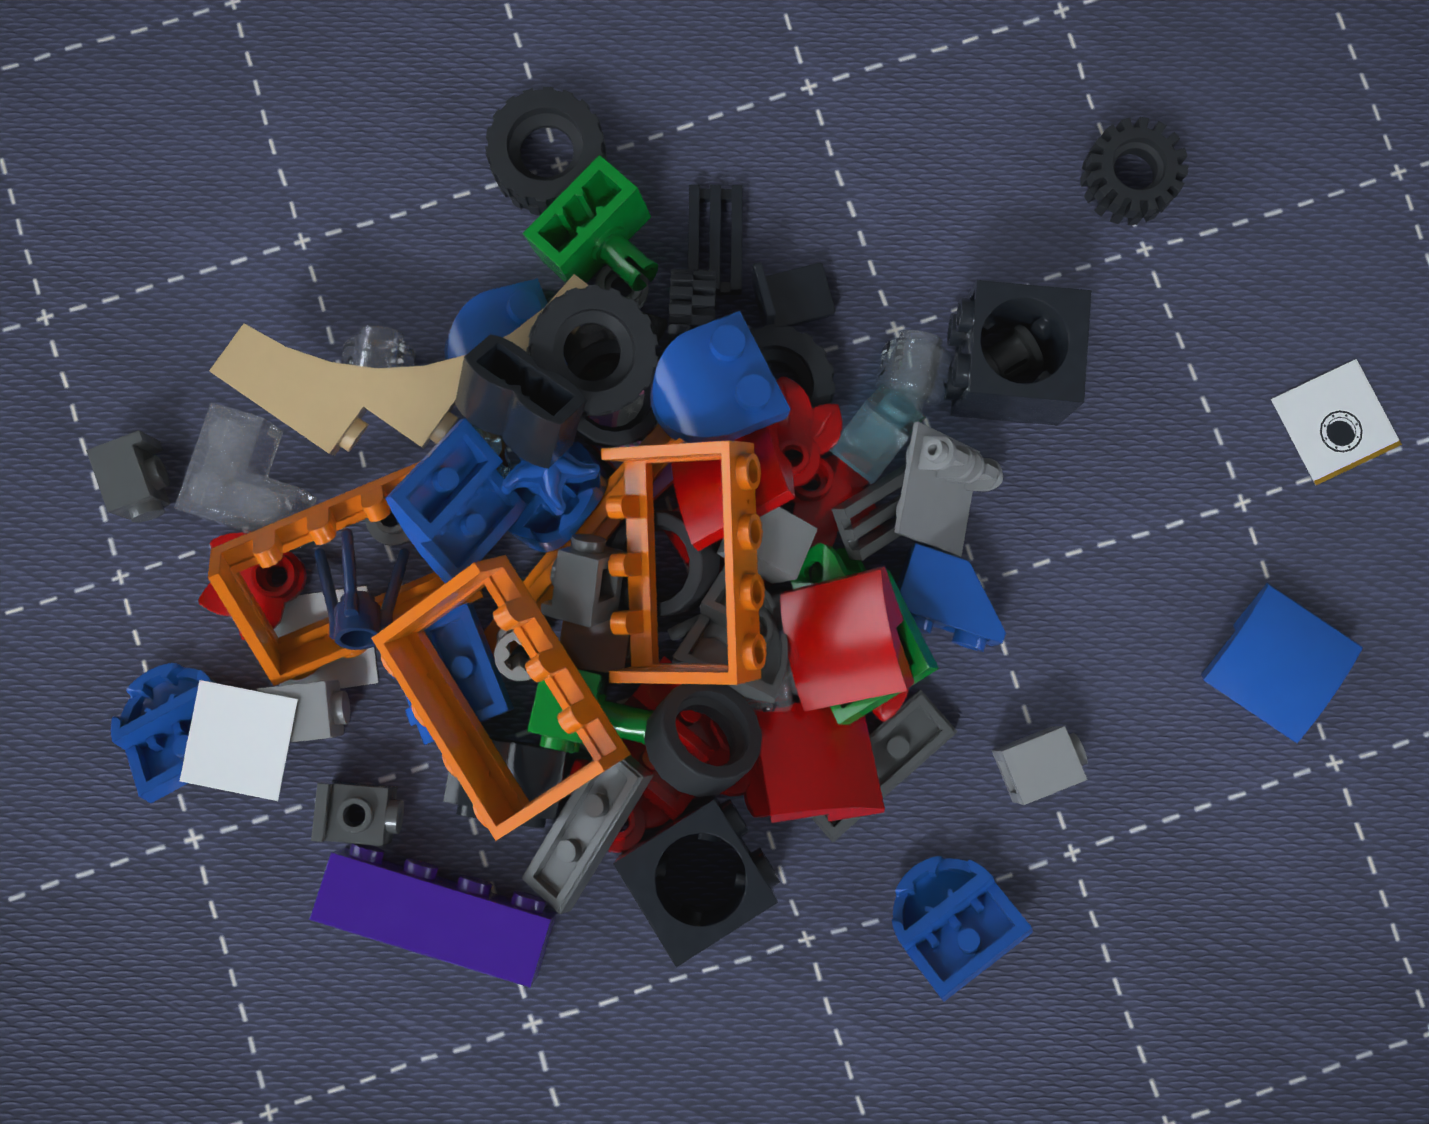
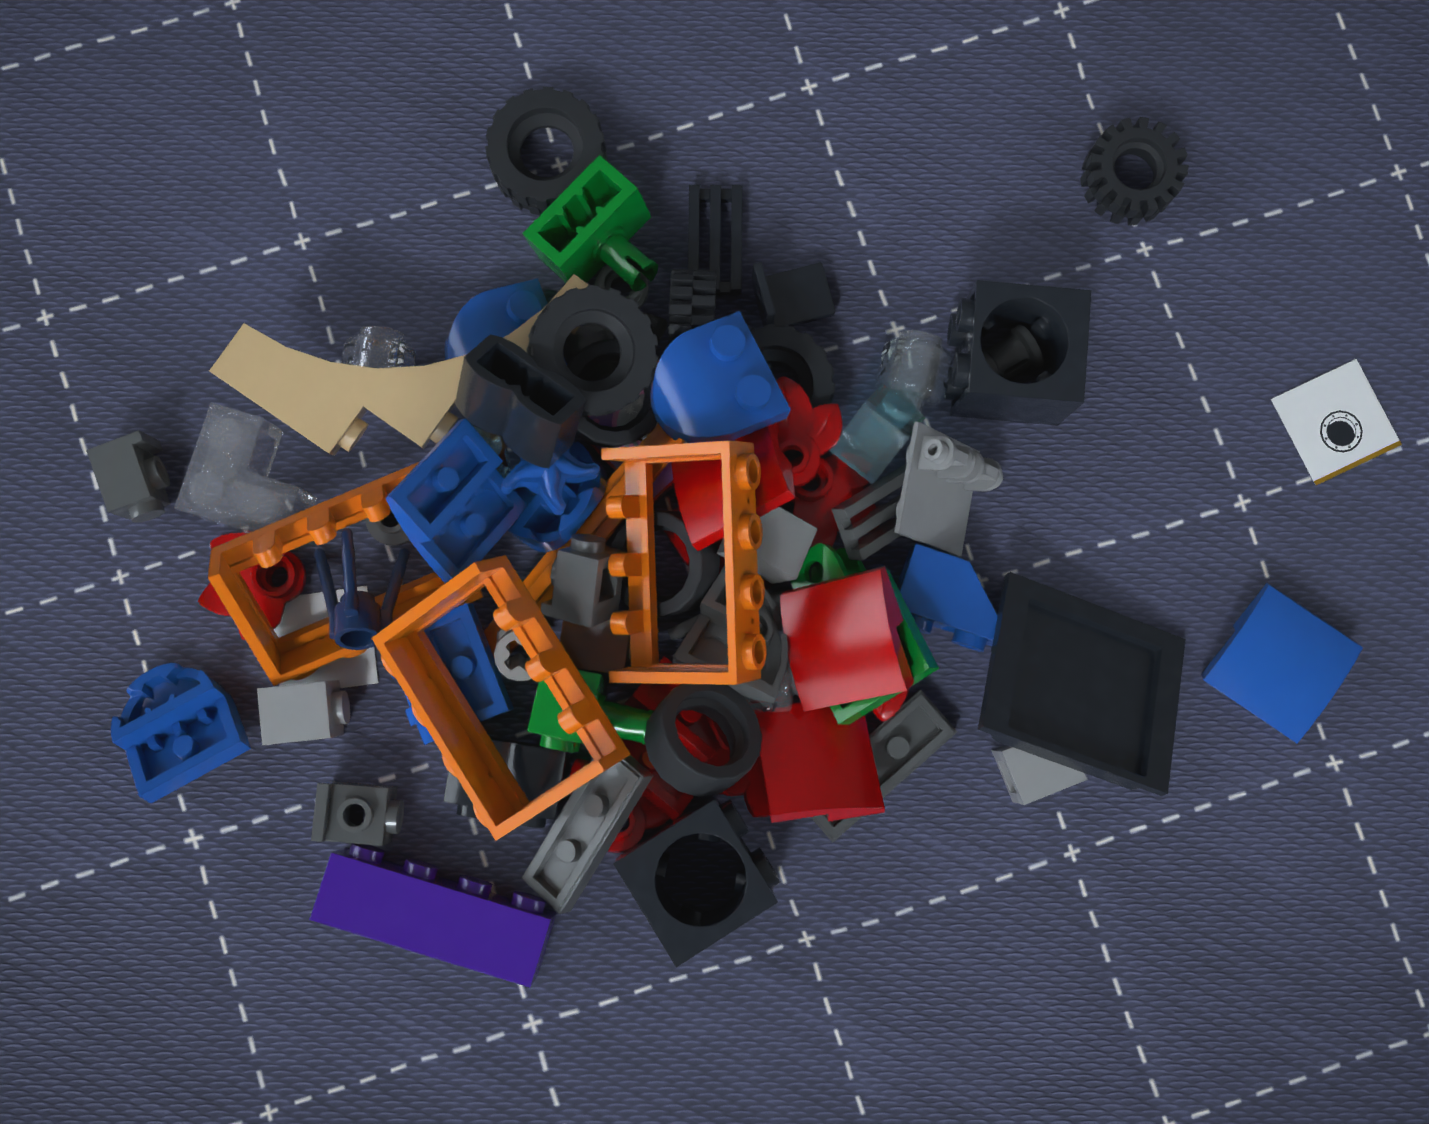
white sticker [180,680,298,801] -> none
blue slope [892,856,1033,1002] -> none
none -> black piece [978,572,1186,796]

